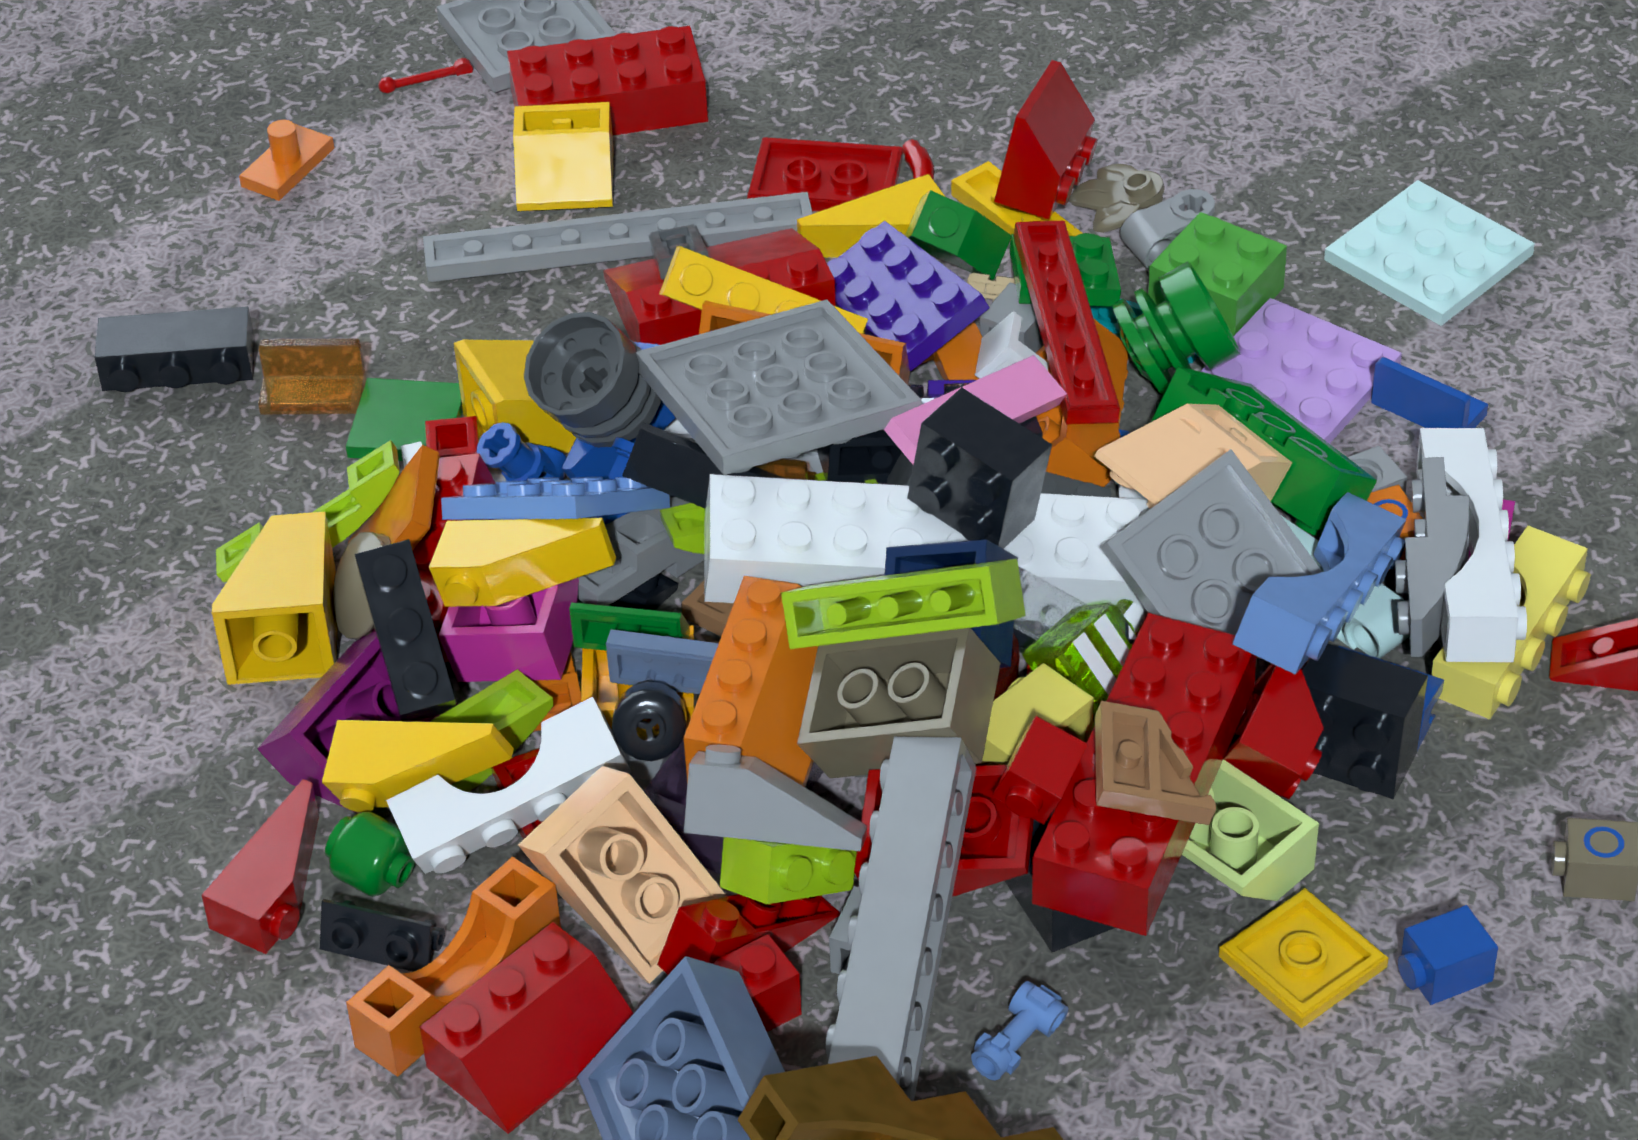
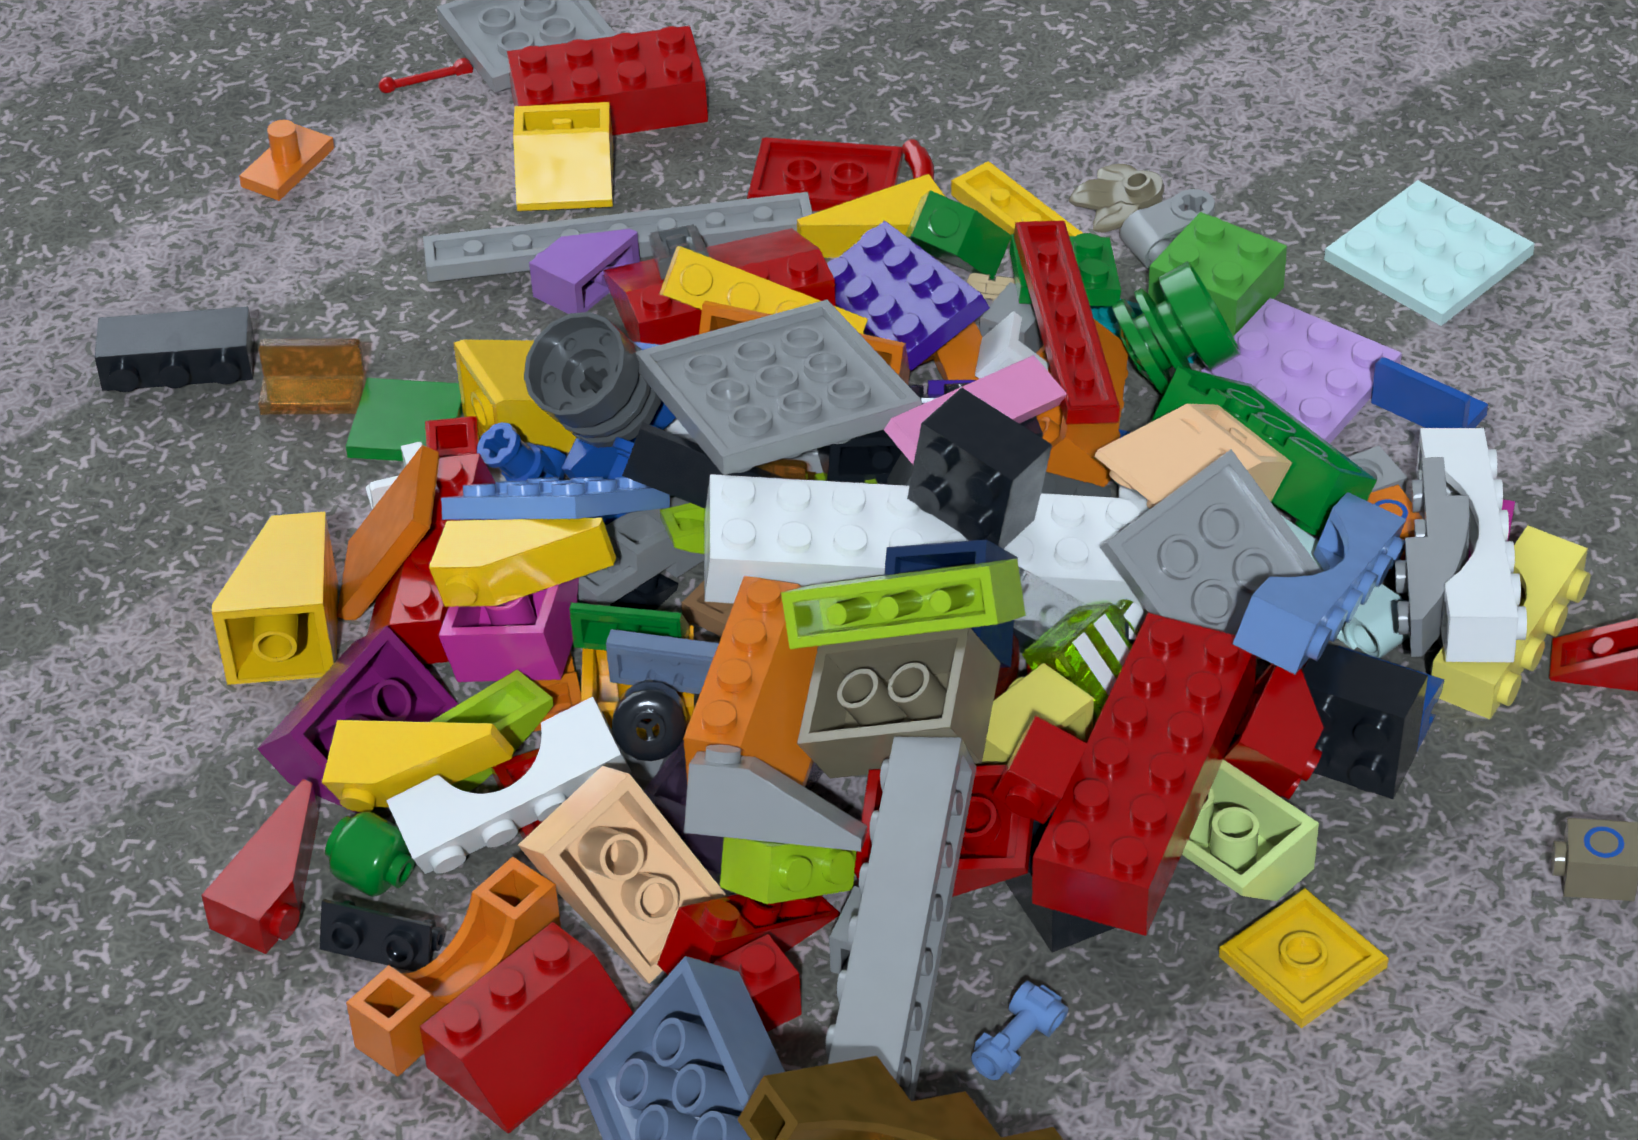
lime slope [216,440,400,582] -> none
dark tan dish [333,532,390,640] -> none
black brick [355,539,456,722] -> none
red slope [994,60,1098,220] -> none
medium nougat wing [1095,701,1216,825] -> none
blue brick [1398,905,1498,1005] -> none
none -> medium lavender slope [529,229,640,314]

